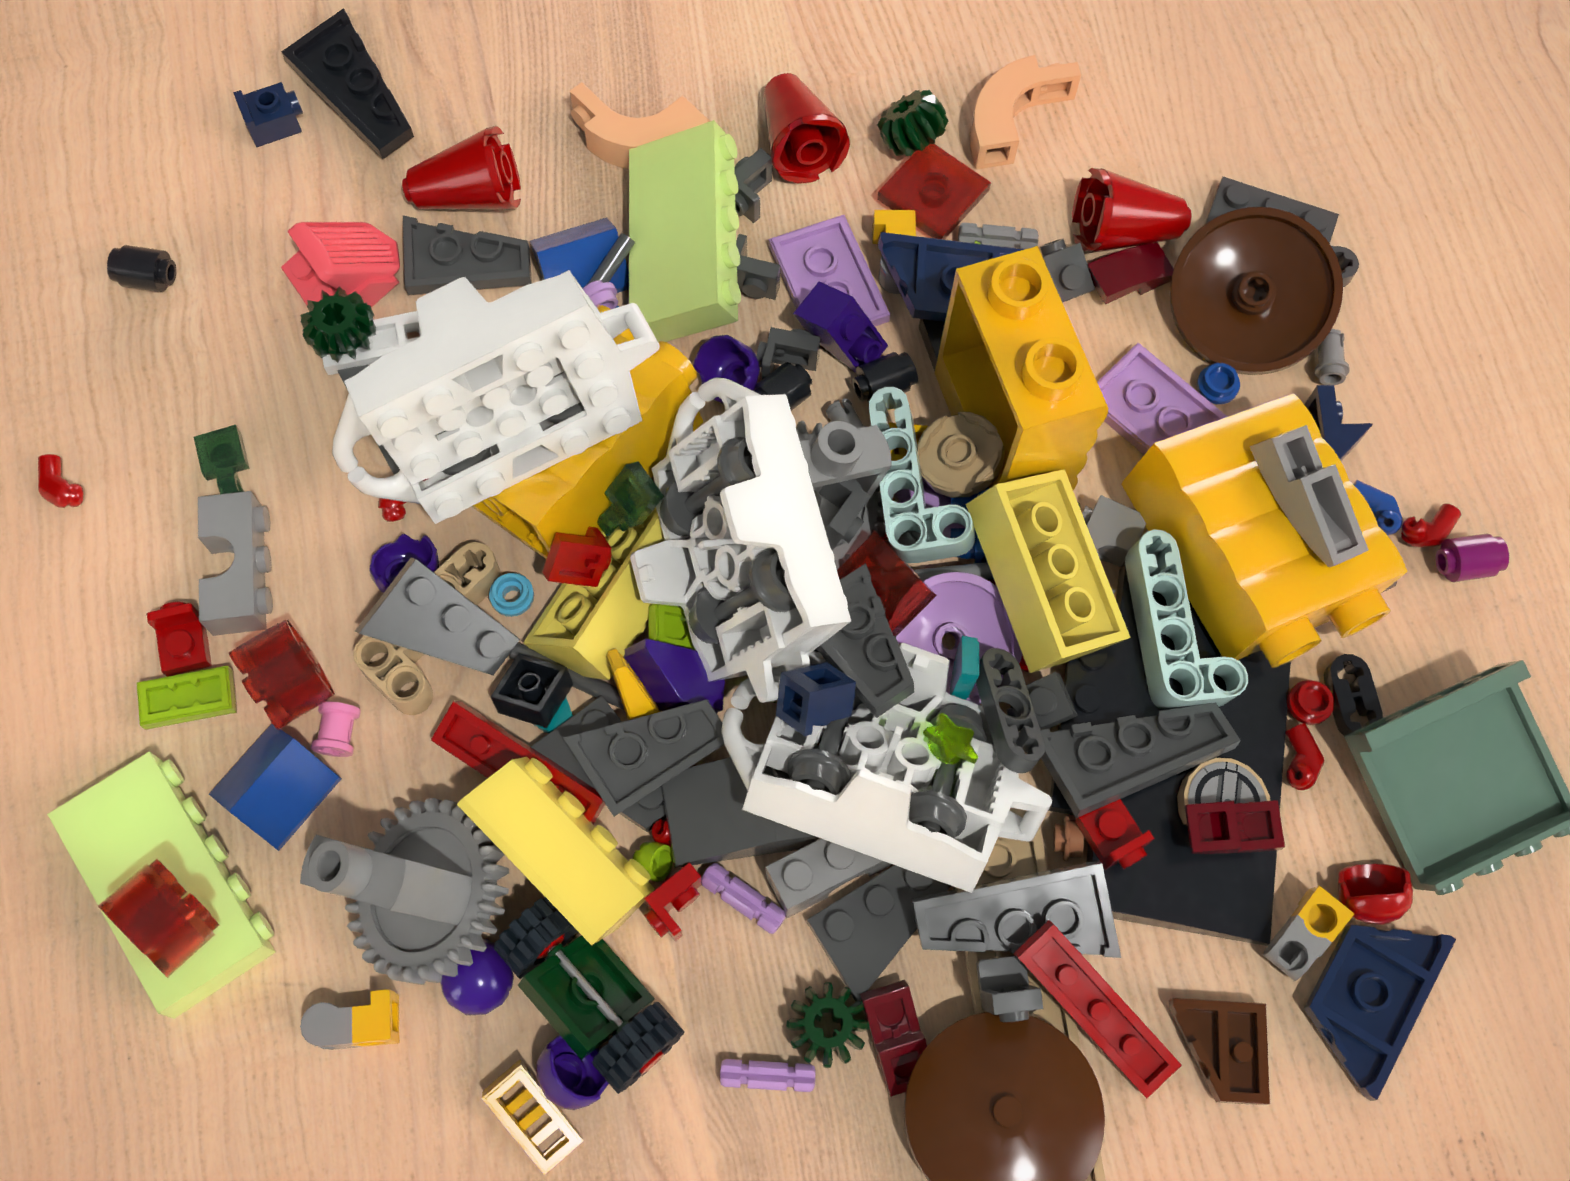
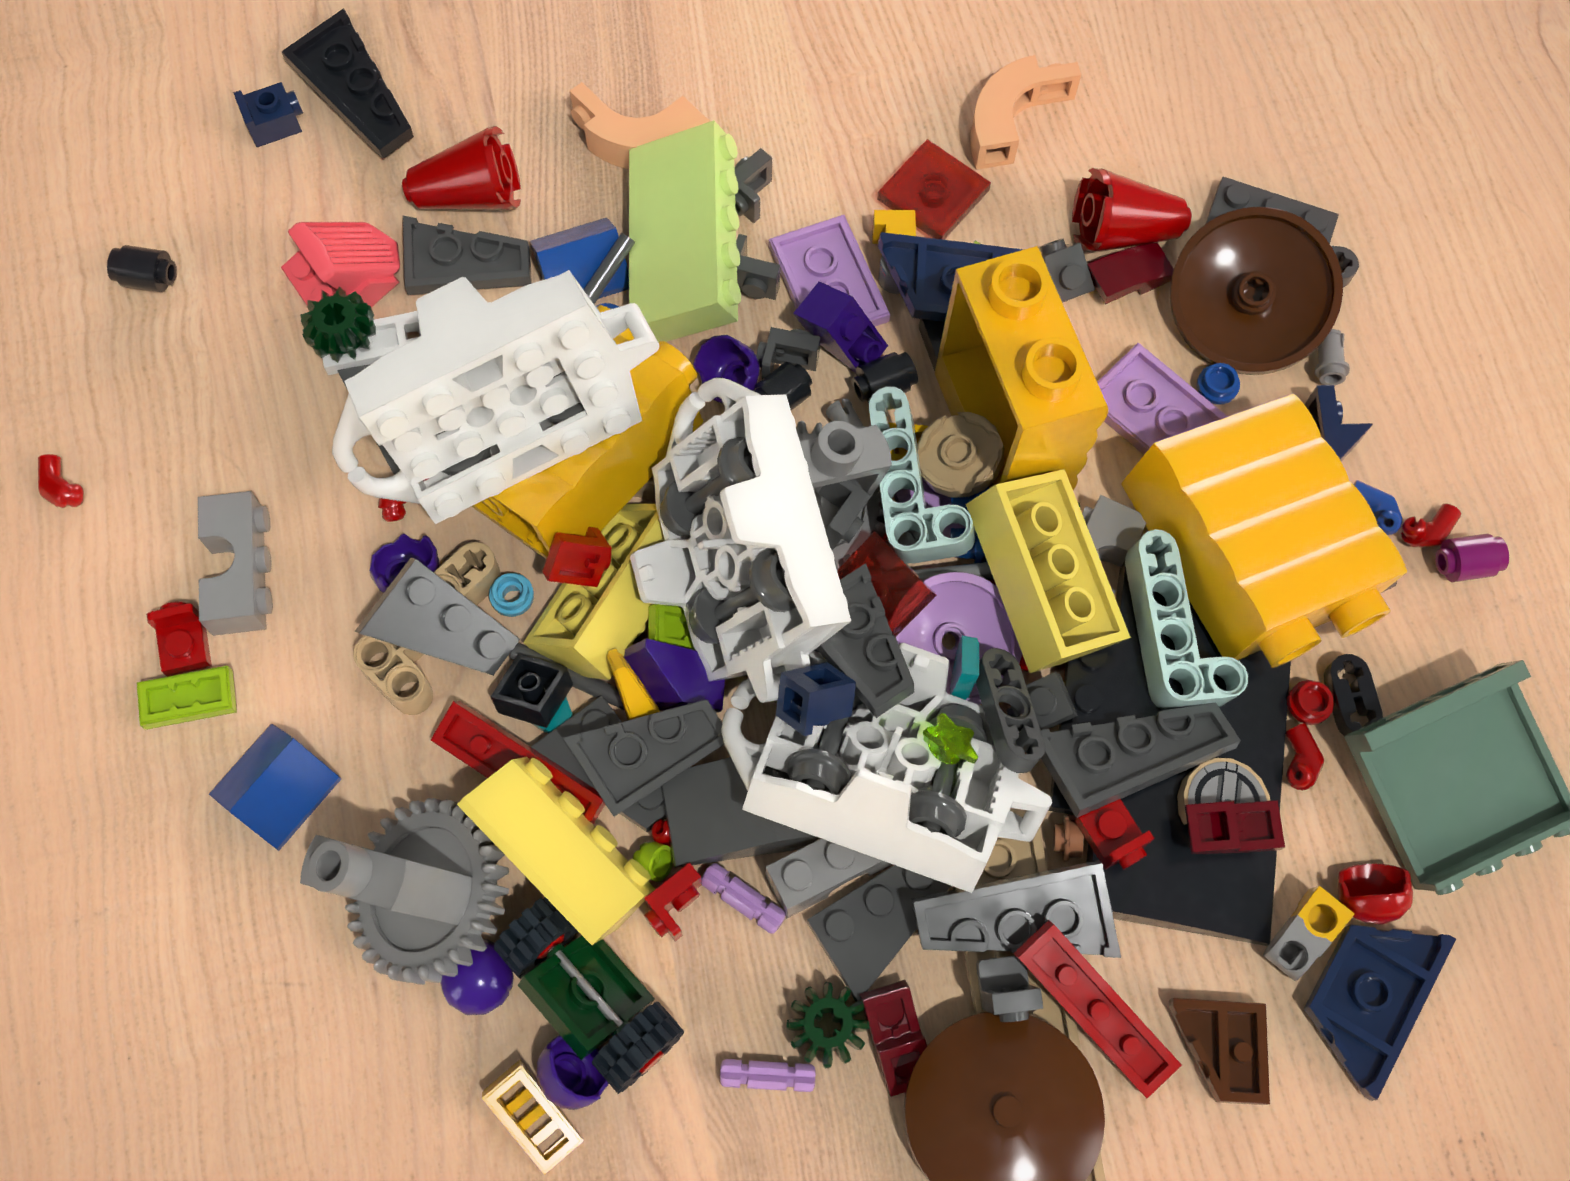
yellowish green brick [47,751,276,1019] -> none
clear red brick [98,859,220,978] -> none
clear green plate [193,425,250,494] -> none
clear red brick [229,620,335,730] -> none
leg [300,989,400,1050] -> none
bright pink bush [311,702,361,757] -> none
lavender plate [583,281,618,309] -> none
clear green plate [597,461,664,536] -> none
red cone [764,73,850,183] -> none
dark green gear [877,90,949,156] -> none
light grey axle [958,223,1039,249] -> none
light grey slope [1250,425,1369,567] -> none

